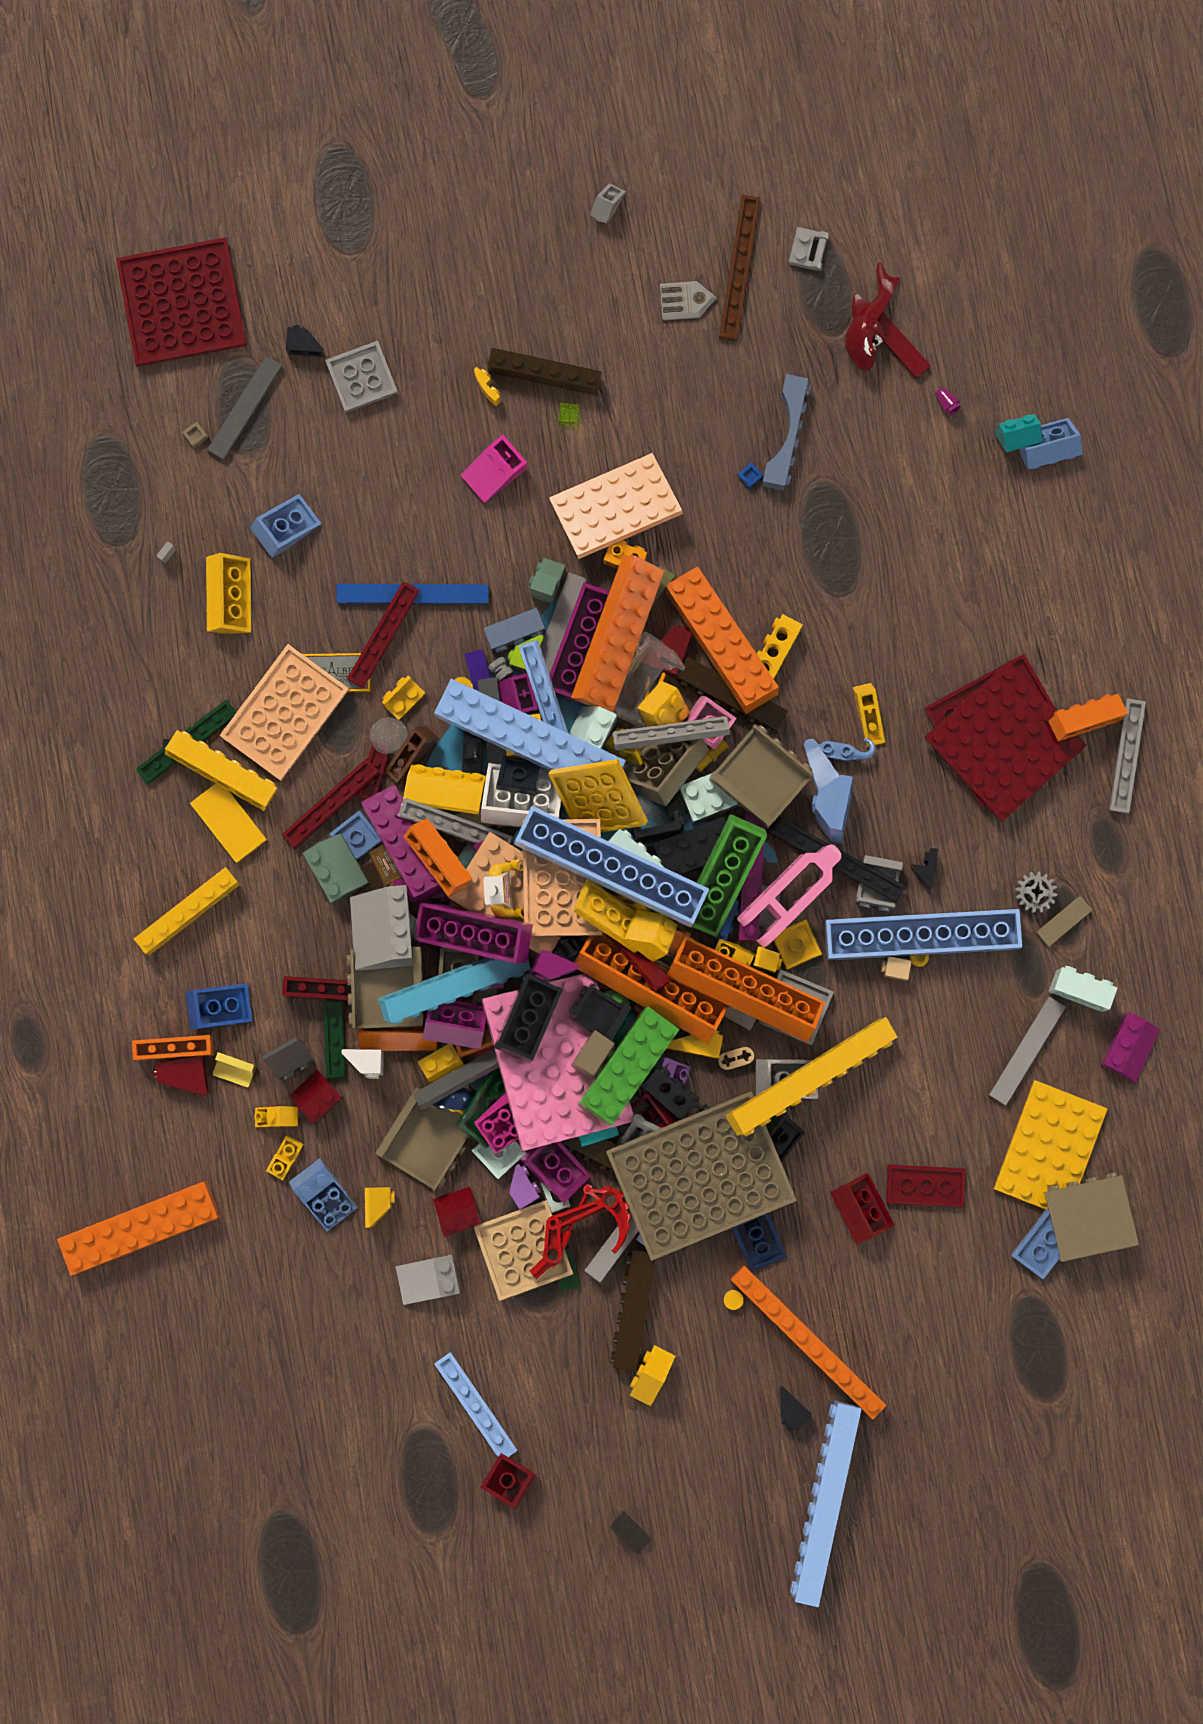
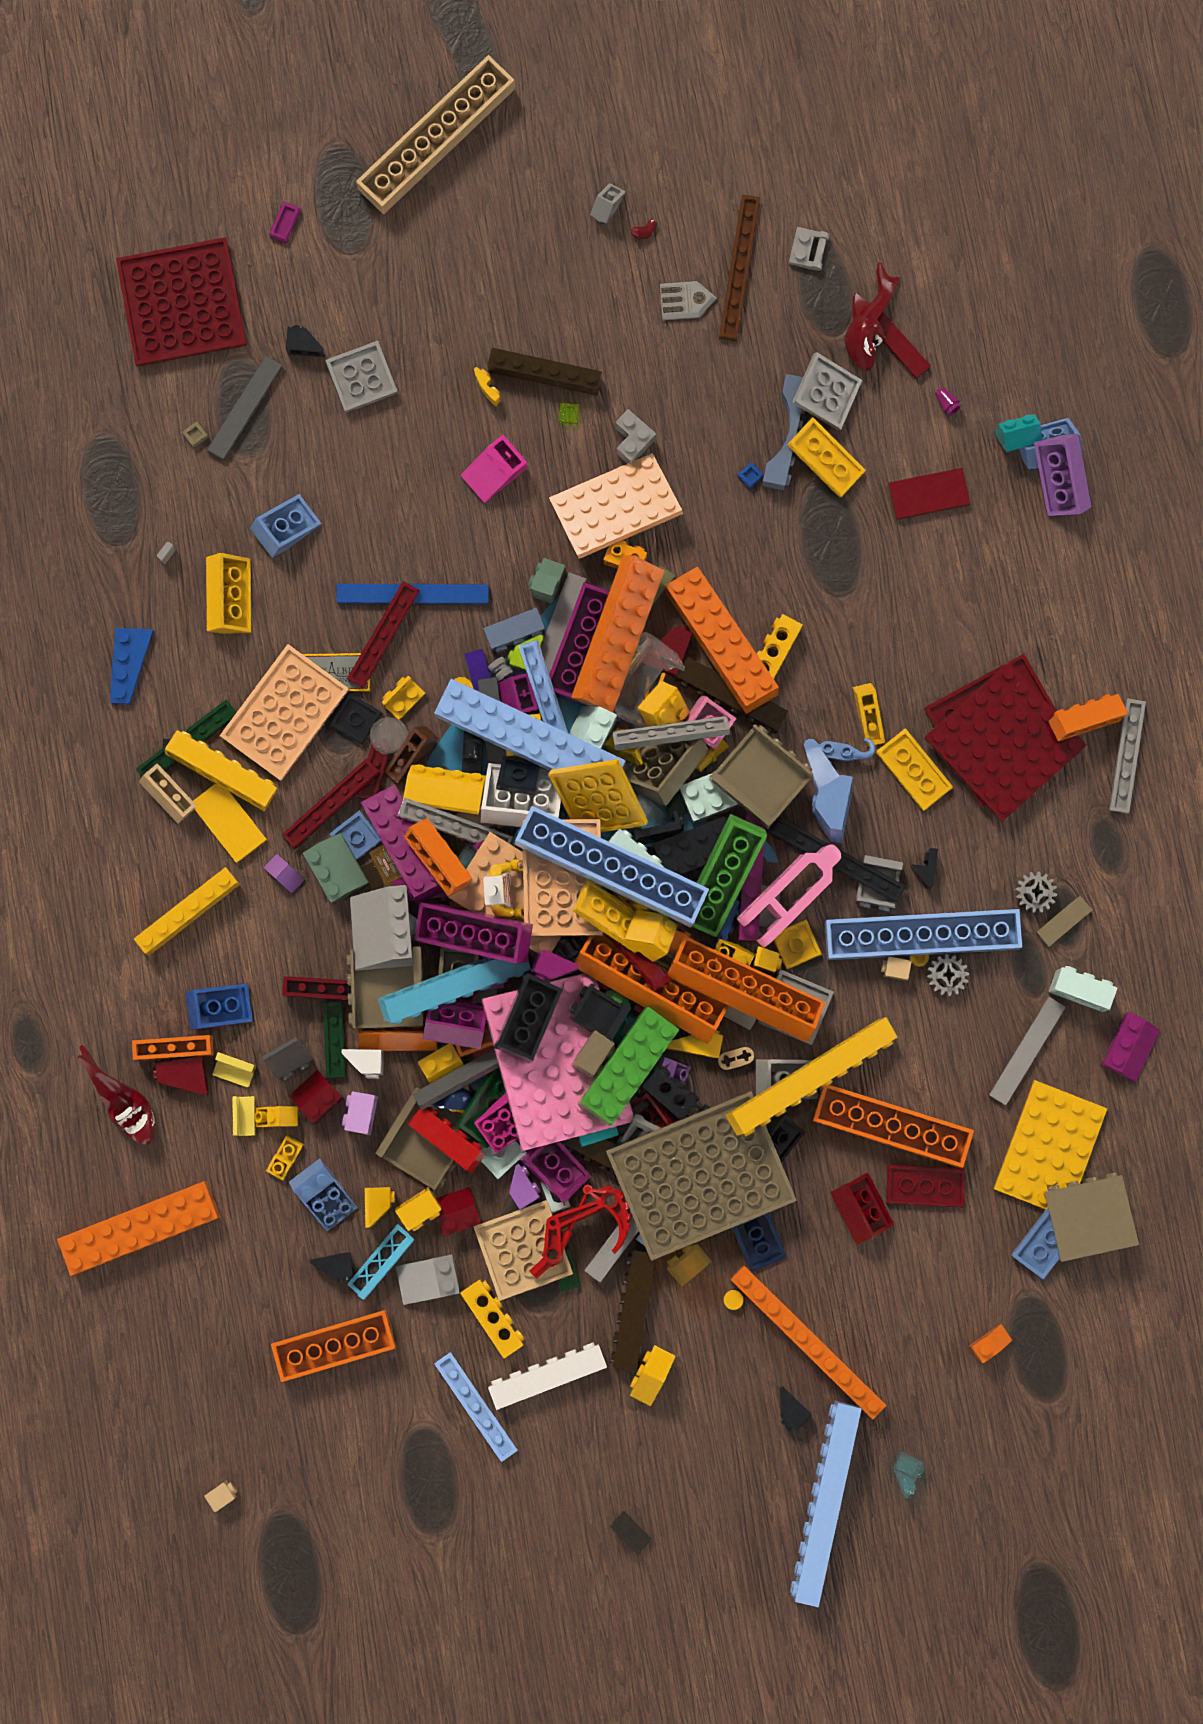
dark red slope [480,1453,538,1509] -> none
none -> dark red piece [77,1045,155,1145]
none -> blue wing [110,628,154,705]
none -> tan brick [139,764,197,824]
none -> tan brick [204,1480,237,1512]
none -> light yellow panel [233,1096,256,1136]
none -> medium lavender slope [264,854,305,893]
none -> magenta tile [269,201,301,243]
none -> orange brick [271,1310,397,1382]
none -> black slope [310,1252,354,1282]
none -> black tile [330,693,382,745]
none -> lavender brick [342,1091,378,1135]
none -> medium azure fence [347,1224,415,1300]
none -> tan brick [356,55,515,214]
none -> yellow slope [395,1187,441,1231]
none -> red brick [408,1107,486,1173]
none -> yellow brick [460,1279,525,1358]
none -> white brick [488,1342,607,1410]
none -> light grey brick [615,409,656,464]
none -> dark red arm [631,219,658,239]
none -> clear yellow brick [666,1243,712,1287]
none -> yellow tile [787,417,866,498]
none -> light grey plate [792,352,862,430]
none -> orange brick [812,1085,974,1168]
none -> yellow tile [875,728,954,812]
none -> dark red tile [888,468,971,520]
none -> clear light blue slope [892,1451,925,1499]
none -> light grey gear [926,954,969,997]
none -> orange slope [969,1324,1012,1363]
none -> medium lavender slope [1034,434,1091,516]

